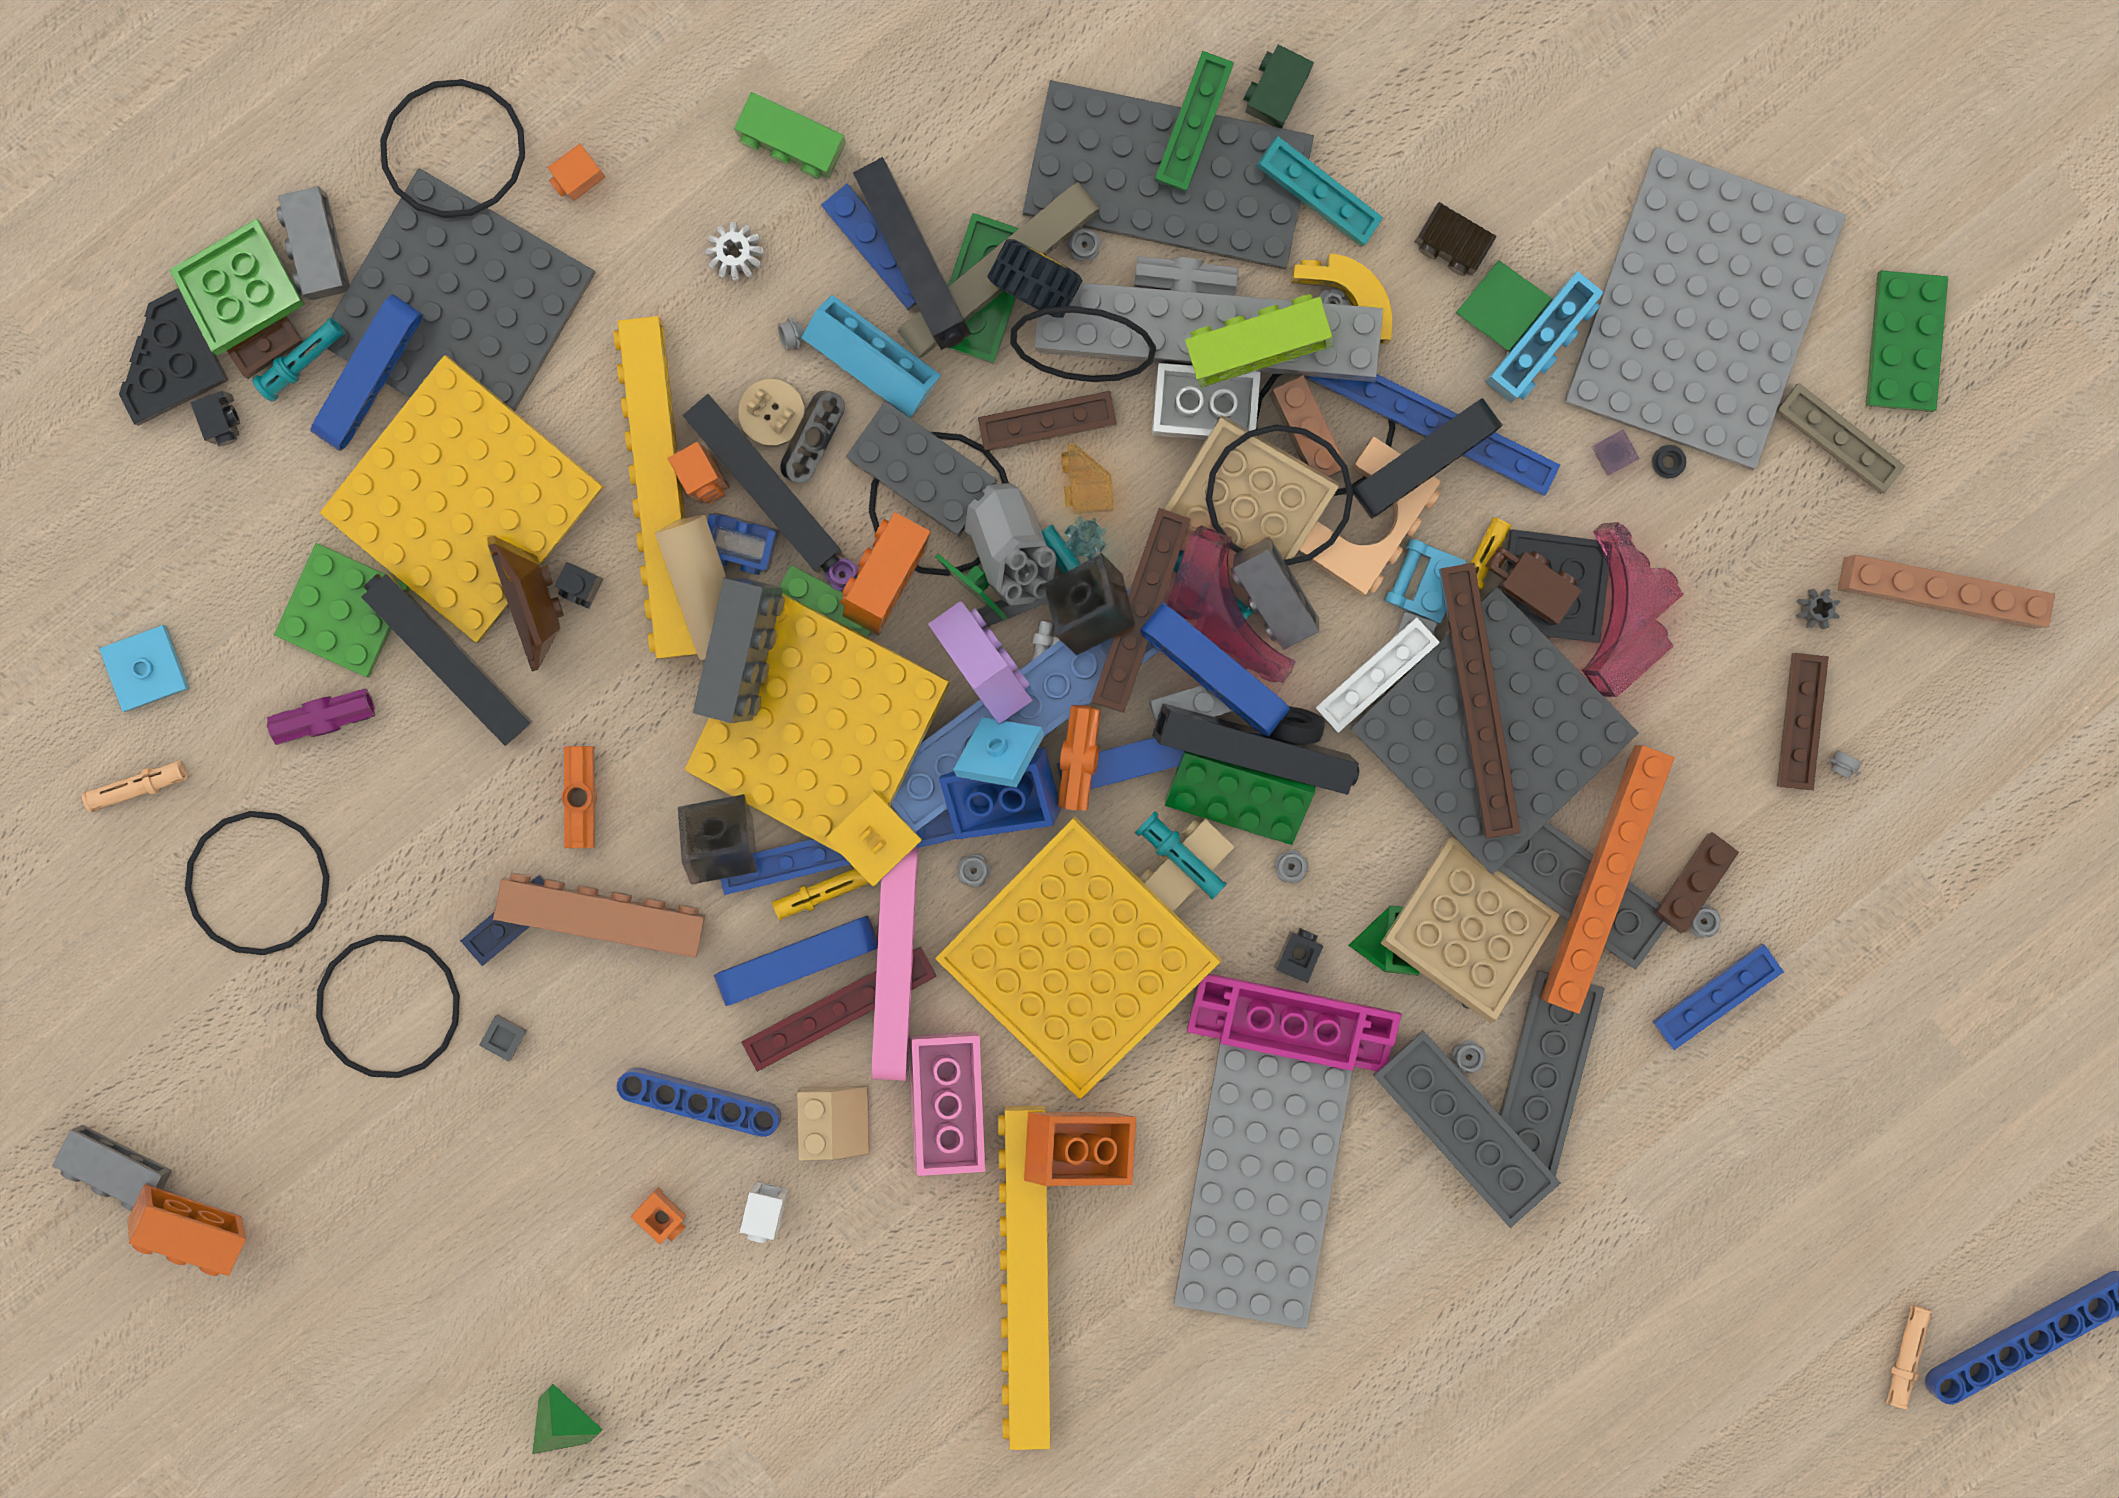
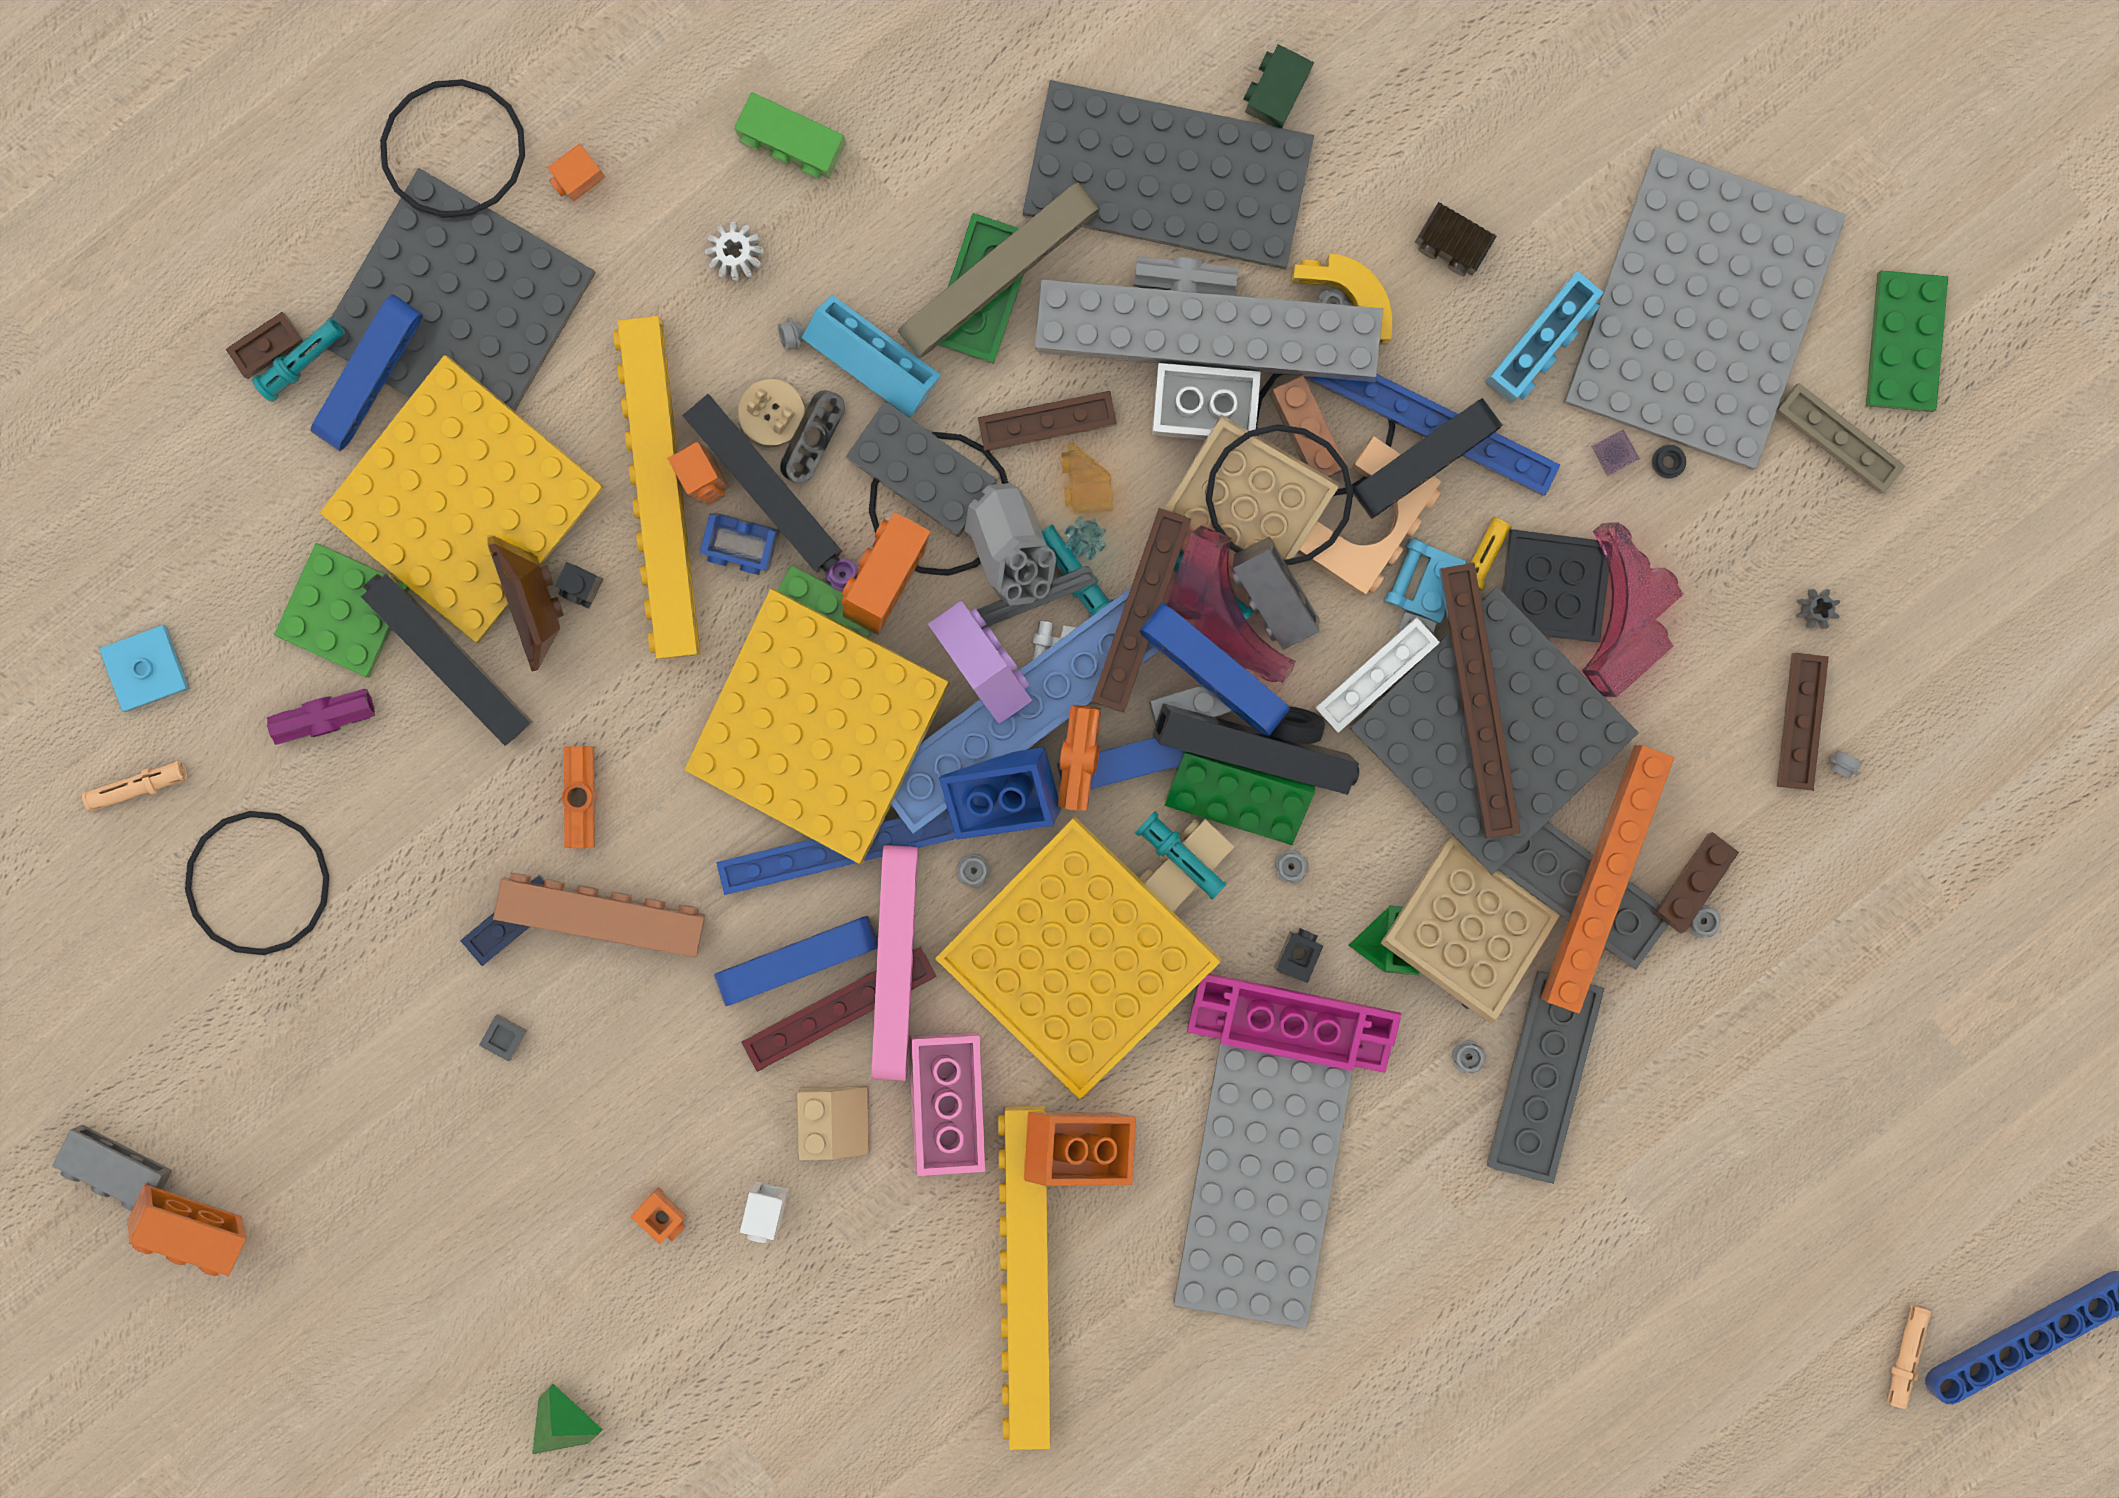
black plate [119,288,229,426] -> none
bright green plate [169,219,305,356] -> none
black brick [190,391,240,446] -> none
flat silver brick [277,186,350,300] -> none
black piece [316,935,460,1078] -> none
blue beam [617,1068,781,1137] -> none
tan brick [655,515,726,660] -> none
clear smoke brick [678,794,758,885] -> none
dark grey brick [693,578,785,723] -> none
yellow pin [772,868,869,921] -> none
blue plate [821,183,916,310] -> none
yellow piece [825,790,922,886] -> none
black brick [853,157,971,350] -> none
green piece [935,553,1007,621] -> none
medium azure plate [953,717,1045,788] -> none
black wheel [987,239,1083,318] -> none
black piece [1010,306,1156,382] -> none
clear smoke brick [1044,553,1135,655] -> none
light grey plate [1068,228,1101,261] -> none
green plate [1155,51,1234,193] -> none
lime brick [1185,294,1333,388] -> none
teal plate [1256,136,1383,247] -> none
dark grey plate [1373,1030,1561,1228] -> none
green piece [1456,260,1552,352] -> none
reddish brown brick [1485,546,1582,626] -> none
blue plate [1652,944,1784,1050] -> none
nougat brick [1838,555,2055,629] -> none

